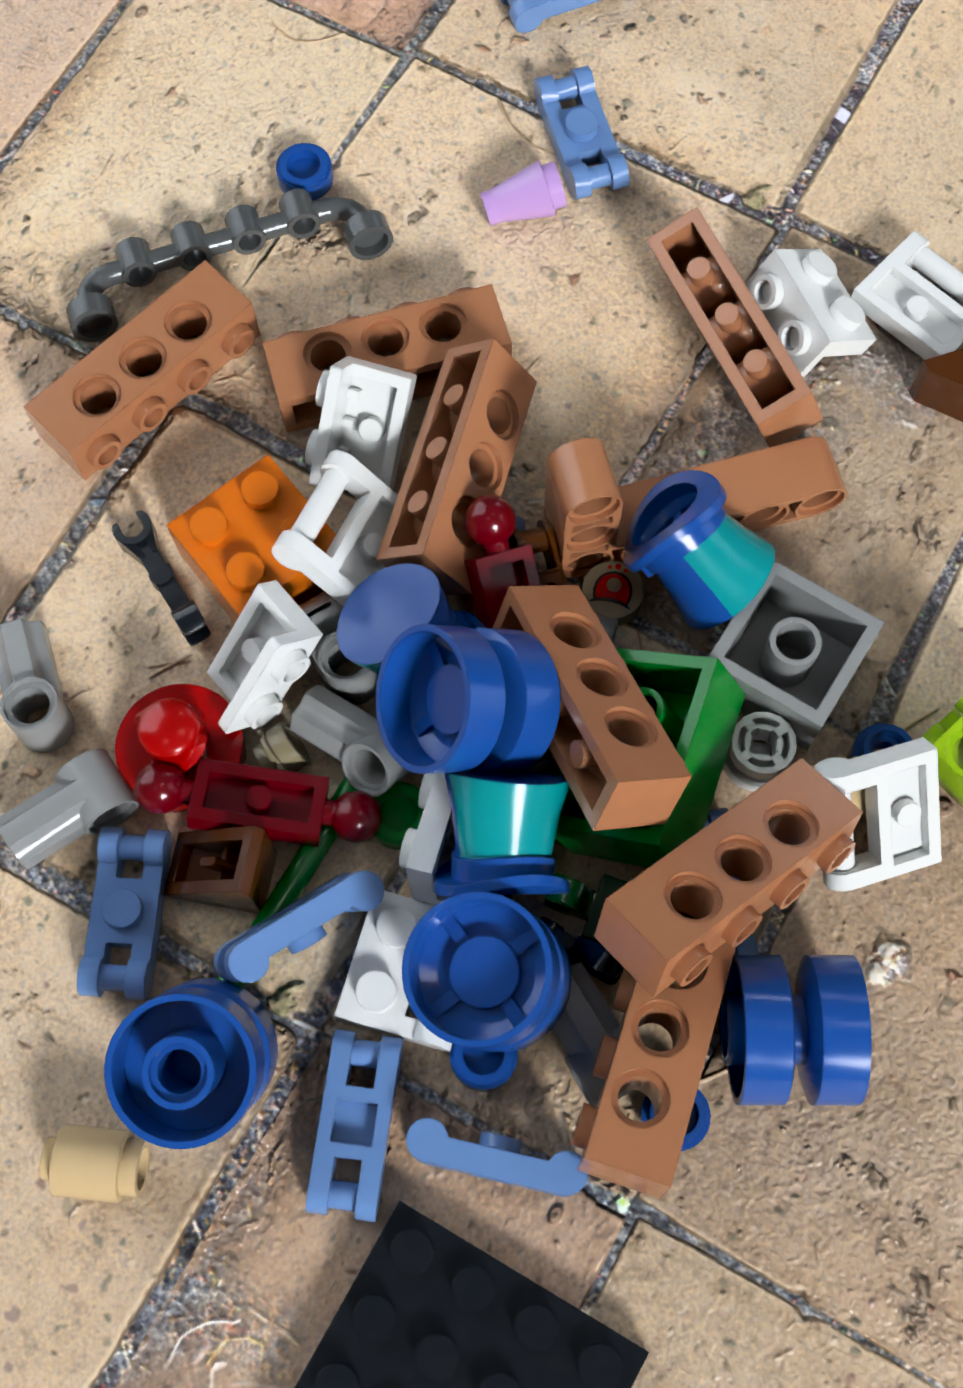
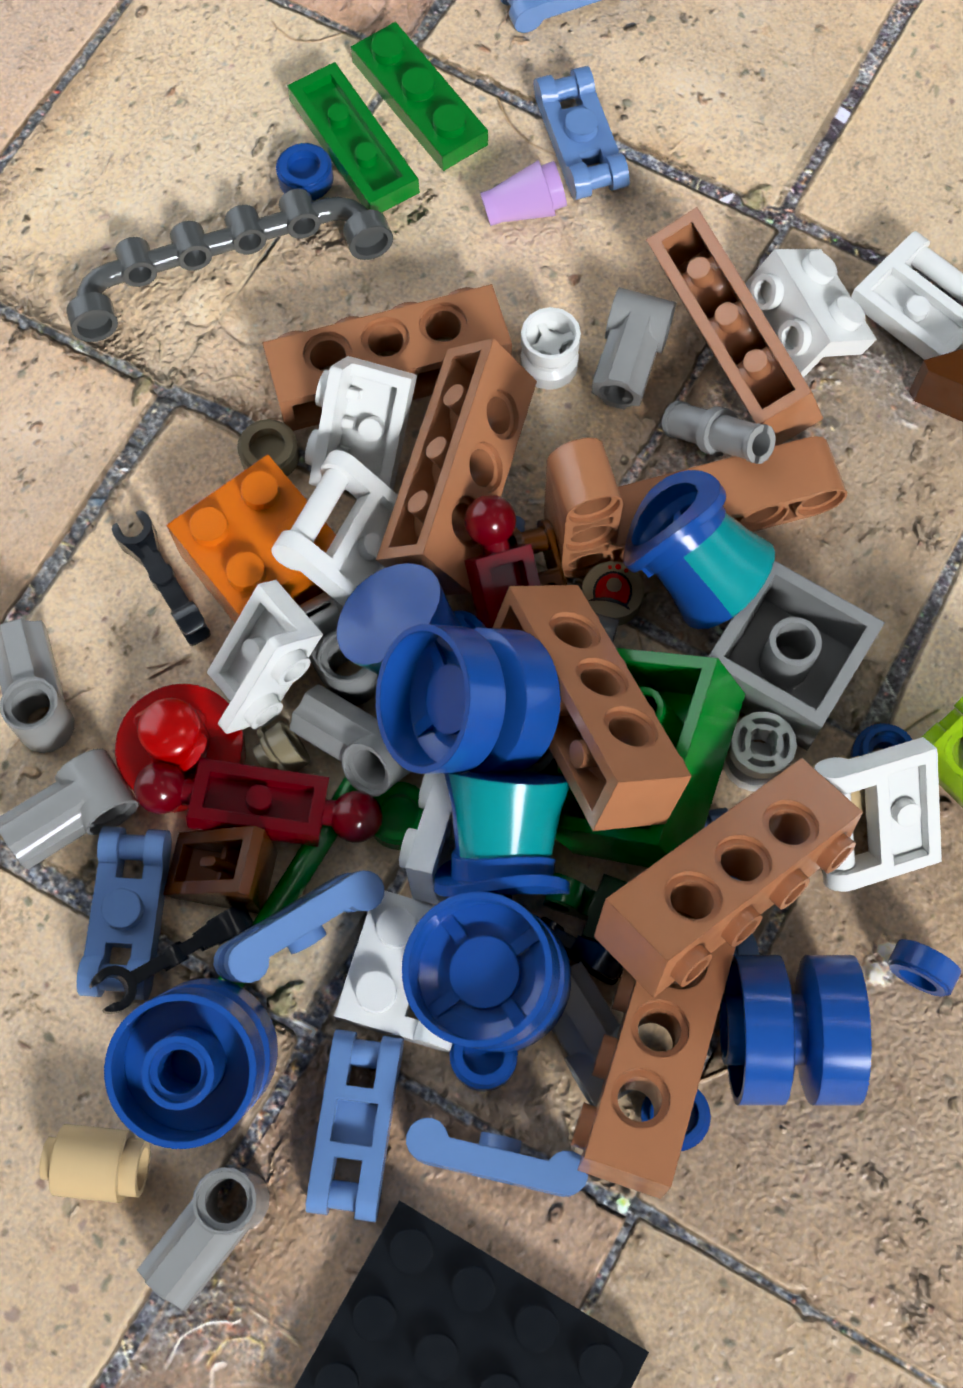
nougat brick [23,260,261,480] -> none
none -> black piece [89,904,253,1014]
none -> light grey piece [137,1167,270,1311]
none -> dark tan tile [237,419,300,476]
none -> green plate [287,62,420,213]
none -> green plate [351,21,488,171]
none -> white wheel [520,307,581,390]
none -> light grey piece [592,287,676,410]
none -> light grey pin [662,401,776,464]
none -> blue tile [887,939,961,997]

